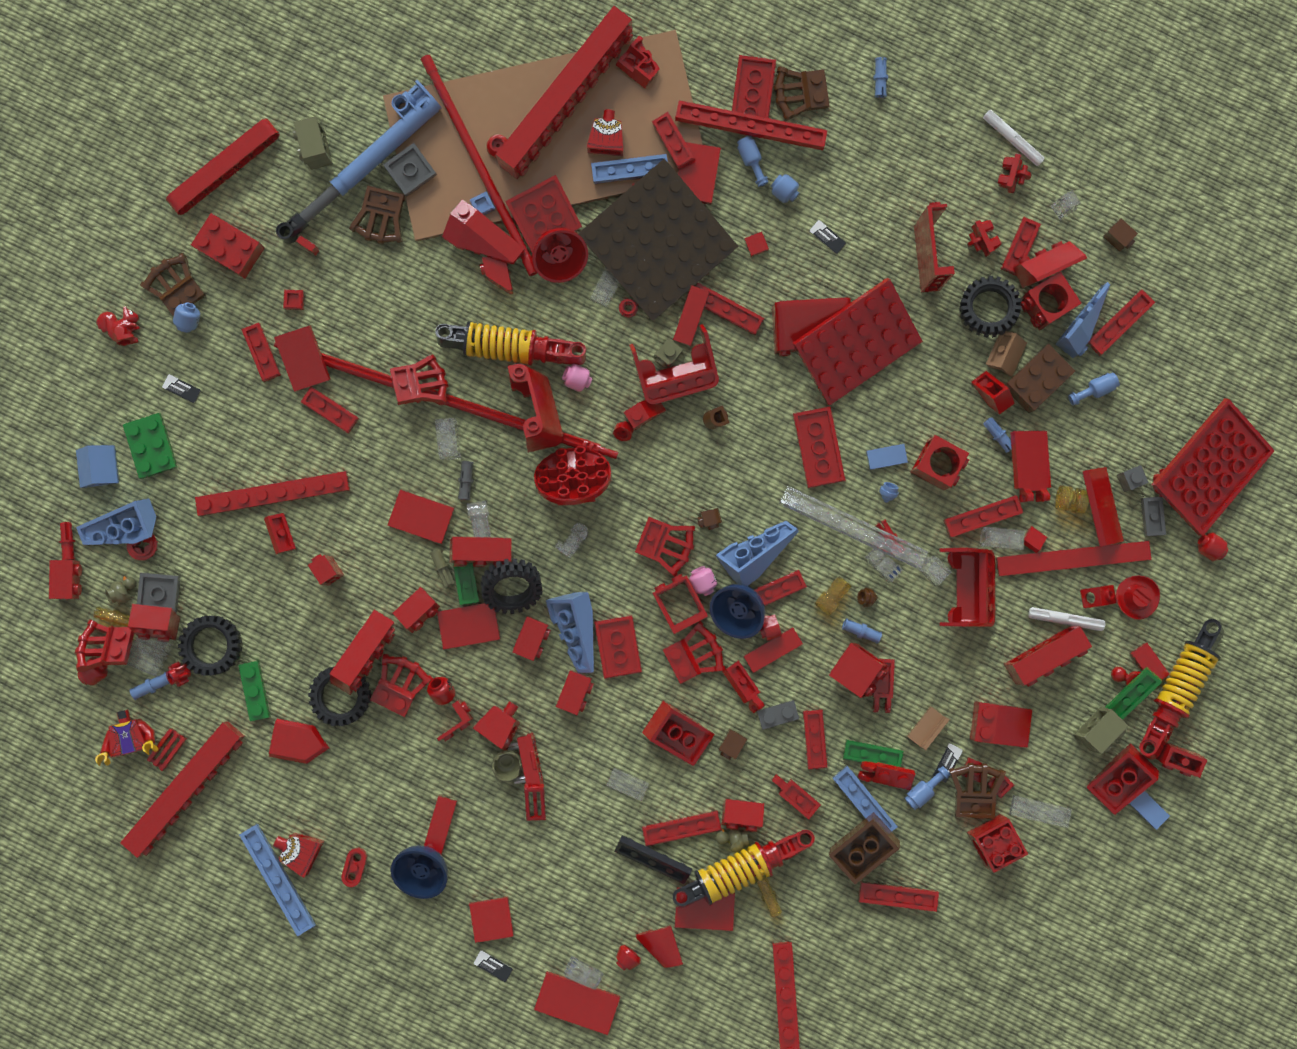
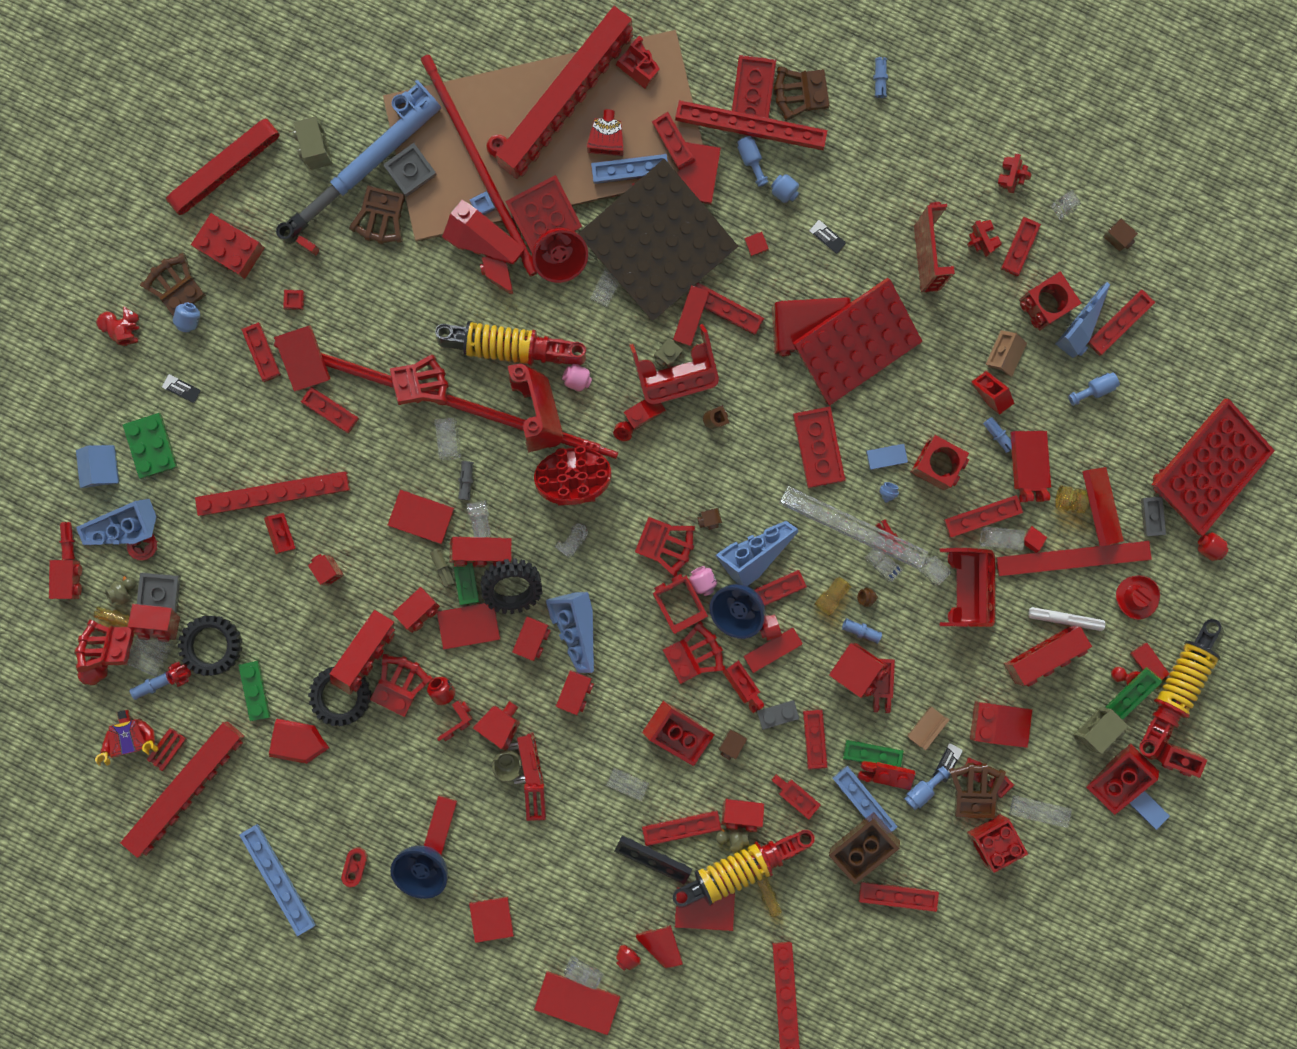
red torso [273,833,324,878] -> none
sticker [474,951,513,982] -> none
red tile [594,615,642,679] -> none
red plate [619,299,638,318] -> none
black tyre [959,276,1022,338] -> none
white axle [983,110,1045,166] -> none
reddish brown brick [1004,344,1075,413] -> none
red slope [1013,241,1087,288] -> none
red bracket [1080,585,1117,608] -> none
dark grey brick [1117,465,1149,492] -> none

